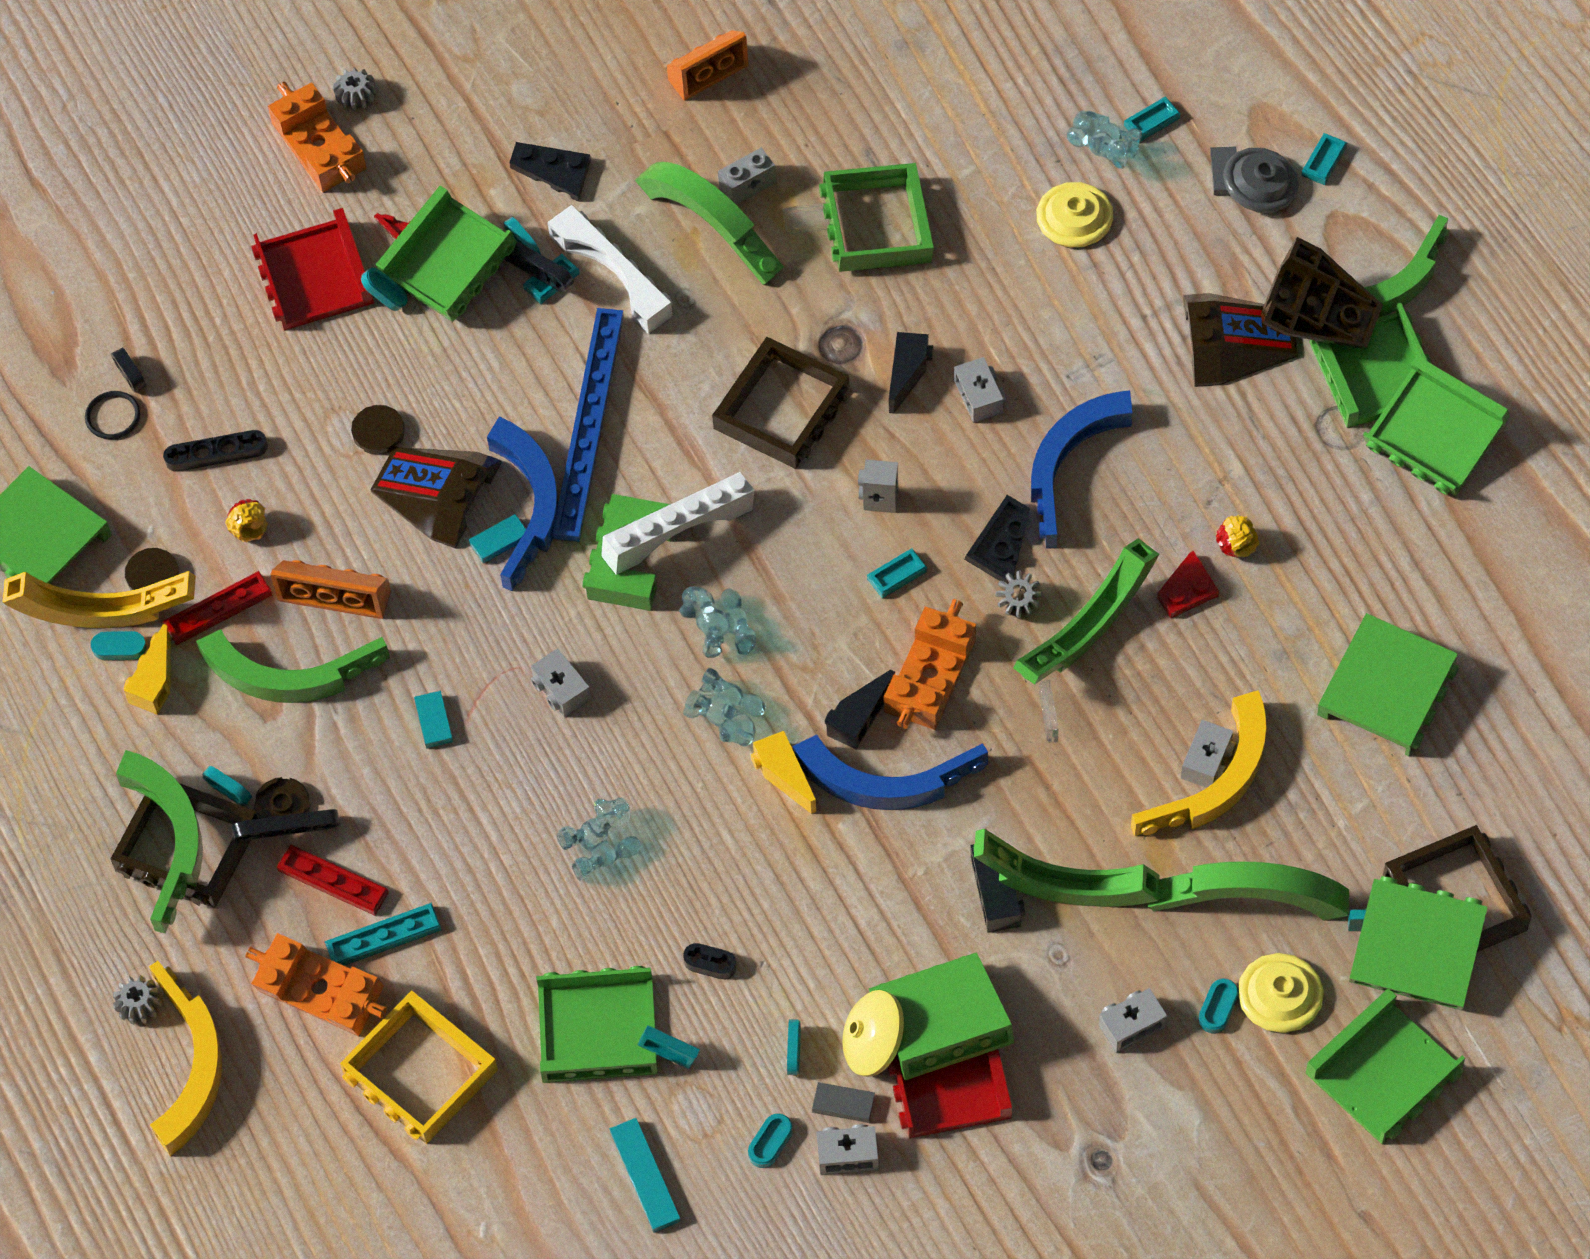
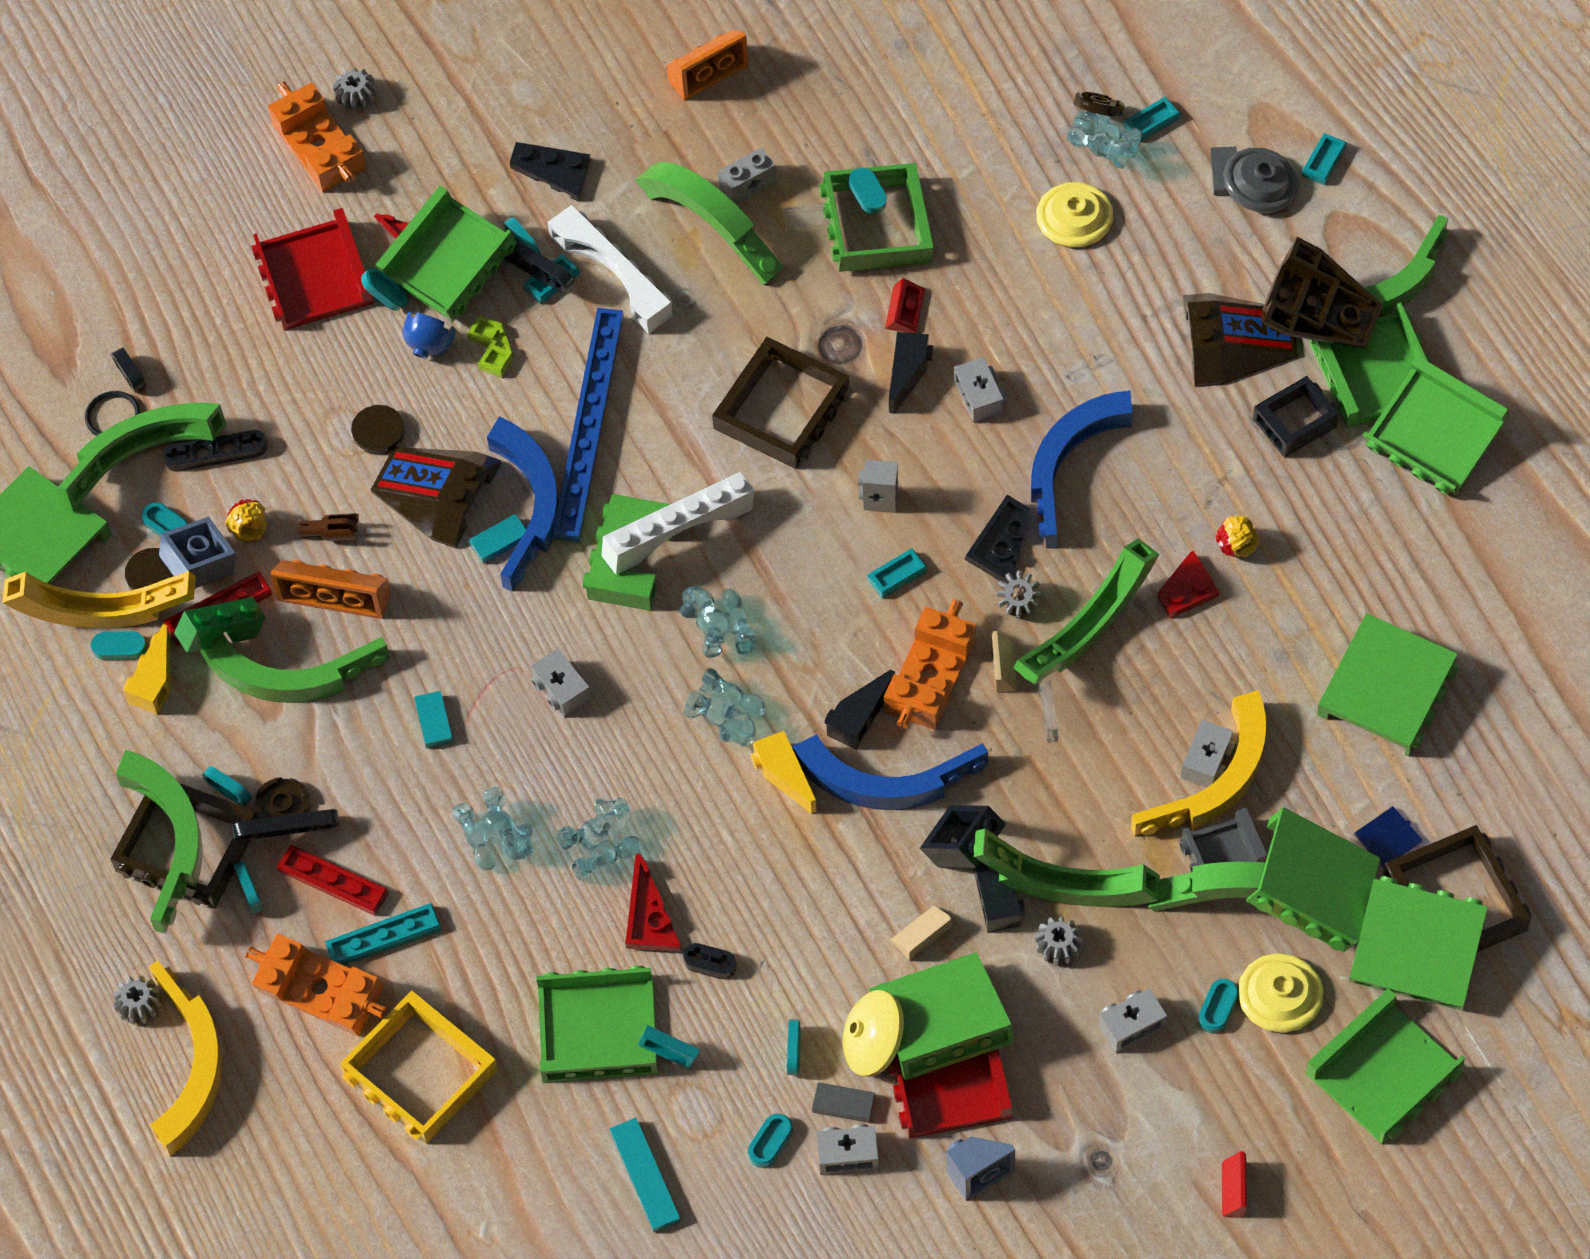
none -> bright green arch [57,403,227,511]
none -> teal tile [142,502,188,537]
none -> sand blue brick [159,517,236,589]
none -> green arch [174,597,266,653]
none -> teal tile [233,862,263,914]
none -> reddish brown arm [298,513,359,541]
none -> blue cylinder [402,312,457,359]
none -> clear light blue animal [452,787,534,871]
none -> lime tile [467,315,514,378]
none -> red wing [625,854,681,952]
none -> teal tile [849,168,887,214]
none -> red slope [885,278,925,333]
none -> tan slope [891,906,953,961]
none -> black window [920,805,1006,868]
none -> sand blue slope [946,1136,1016,1201]
none -> tan slope [992,631,1017,693]
none -> light grey gear [1035,916,1083,966]
none -> dark brown tile [1073,92,1125,117]
none -> dark grey panel [1179,808,1268,872]
none -> slope [1222,1151,1247,1218]
none -> bright green panel [1246,807,1380,952]
none -> black window [1253,376,1339,458]
none -> clear blue piece [1354,806,1423,869]

